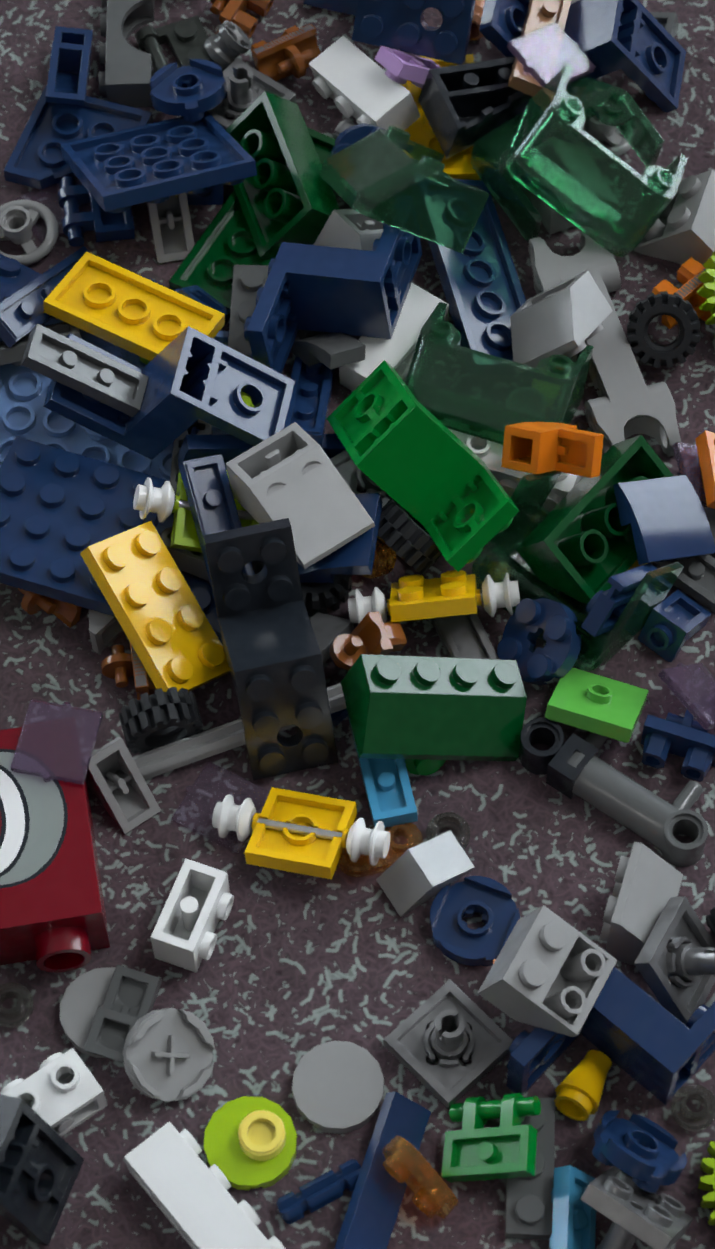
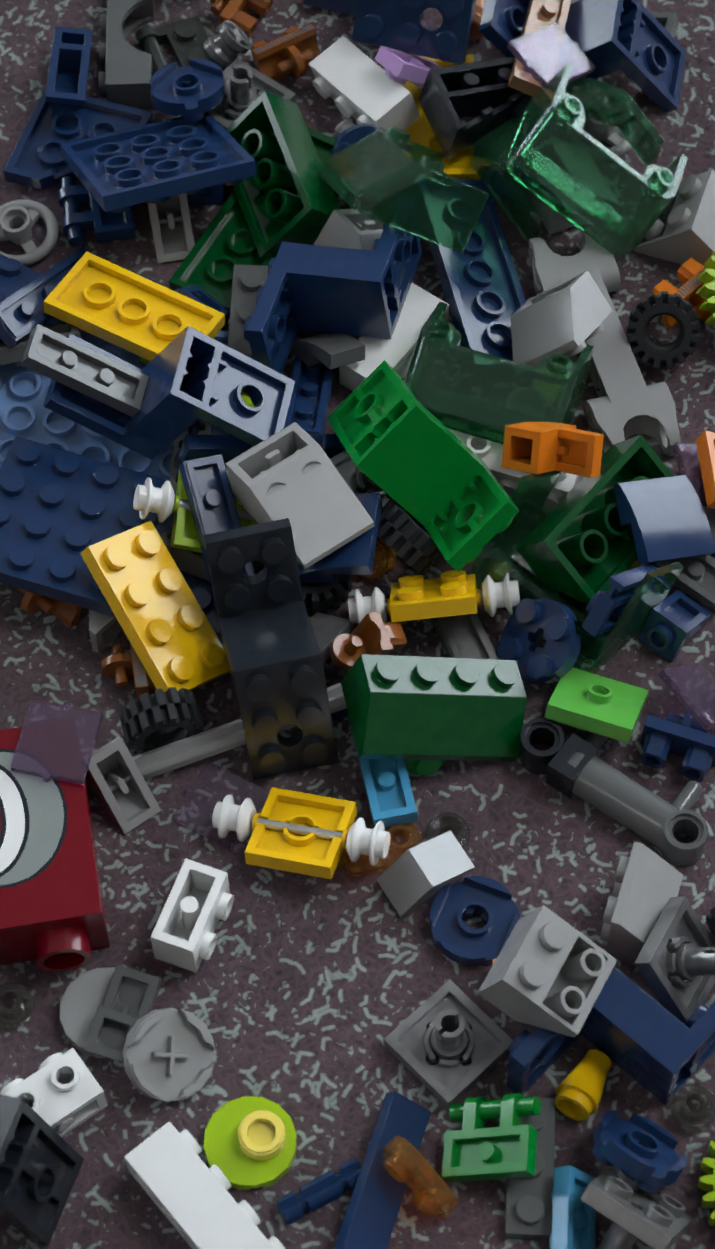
light grey tile [292,1041,384,1134] -> none

